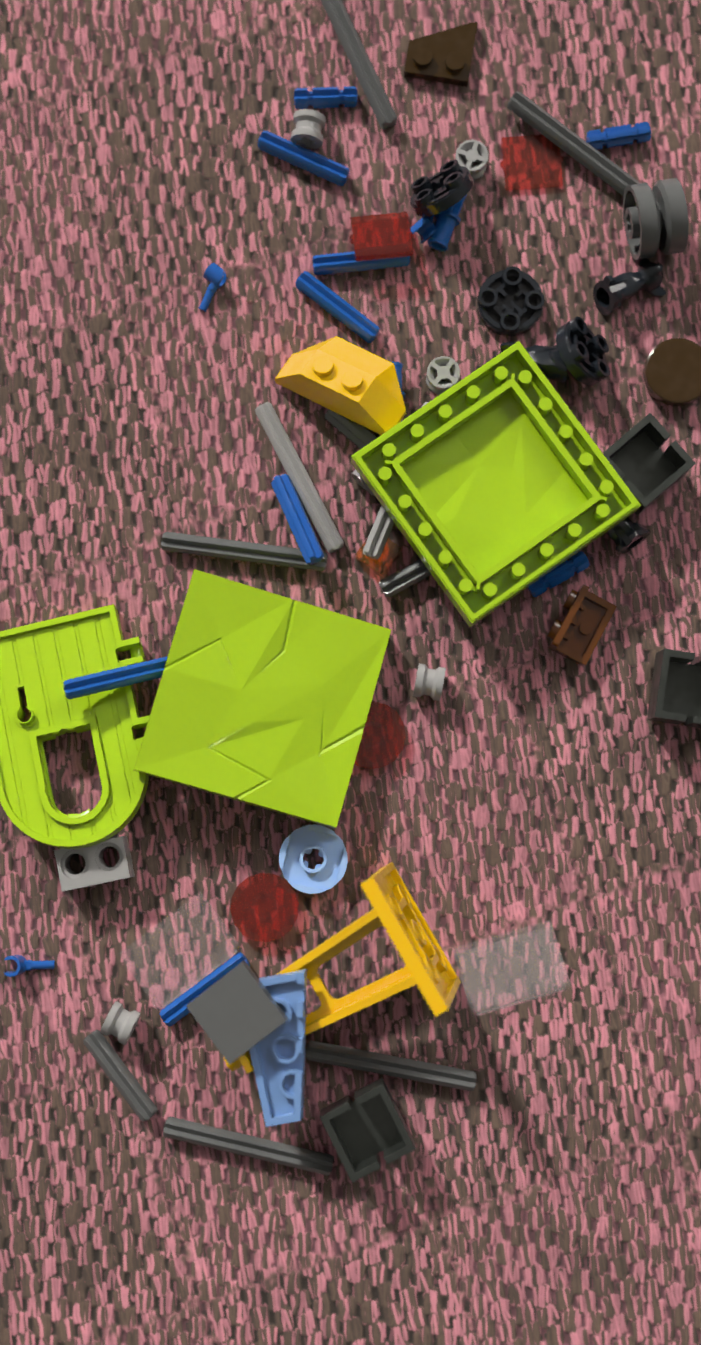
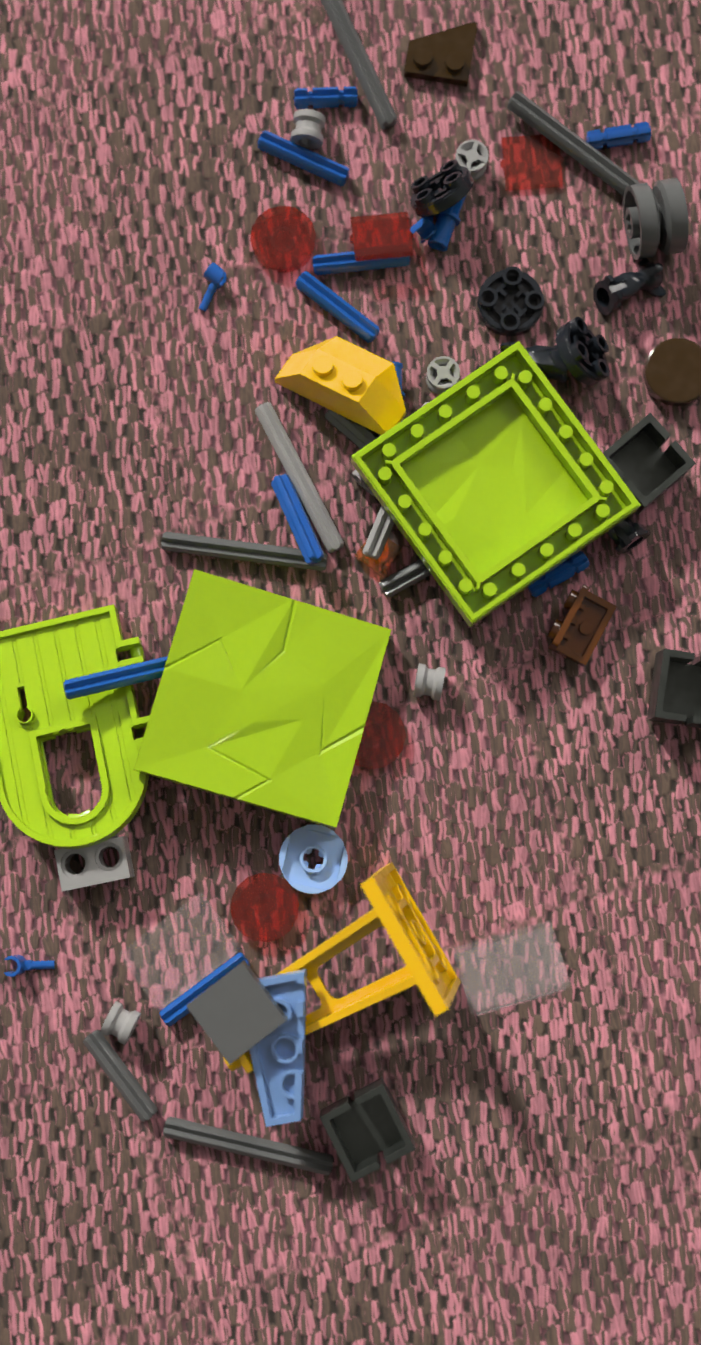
dark grey axle [305,1040,477,1091] -> none
none -> clear red tile [250,206,316,273]

